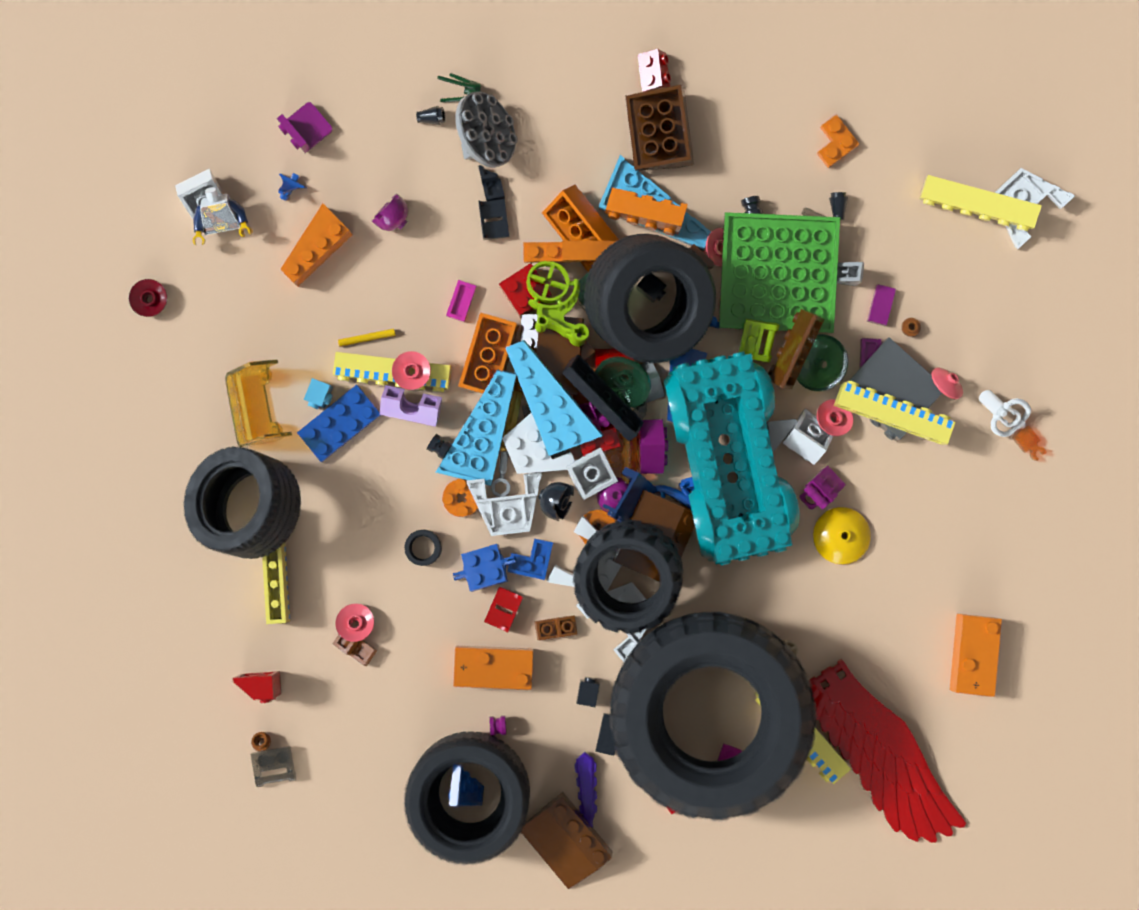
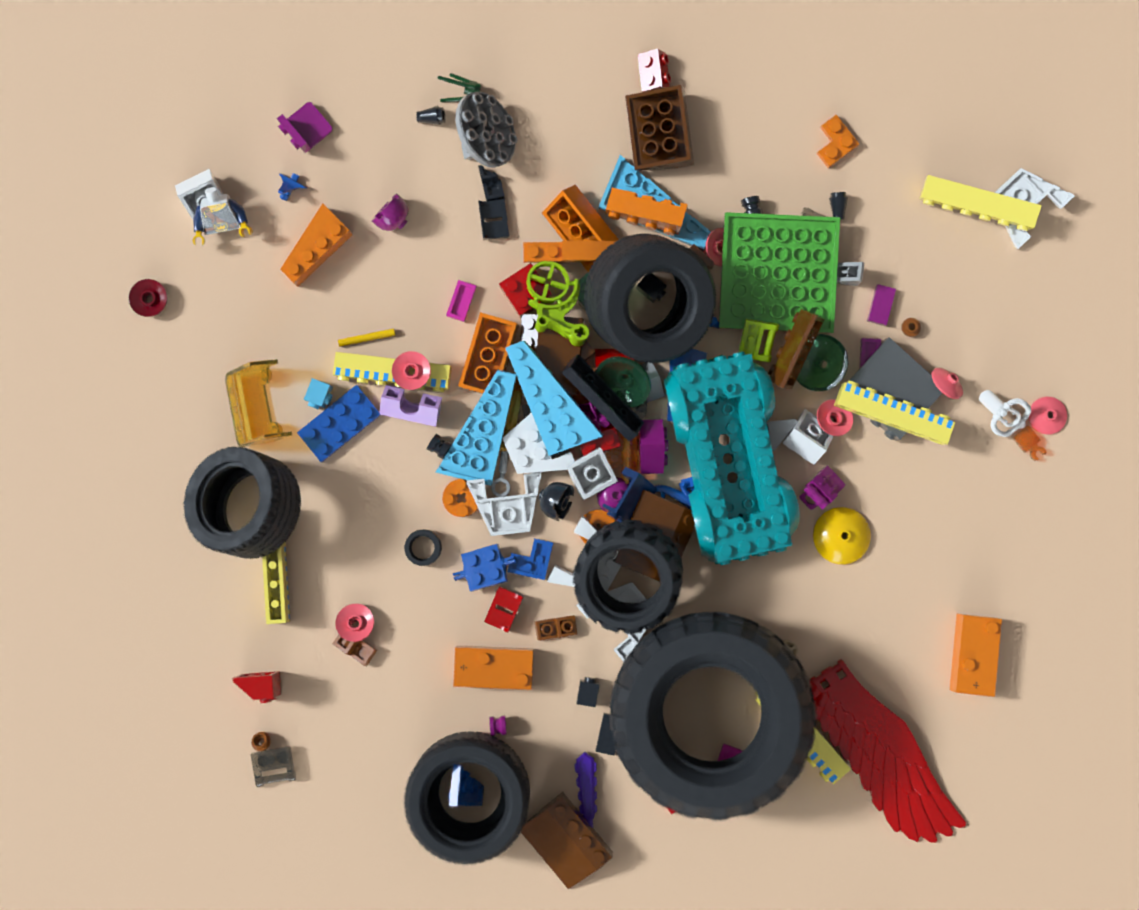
none -> coral dish [1029,397,1067,435]

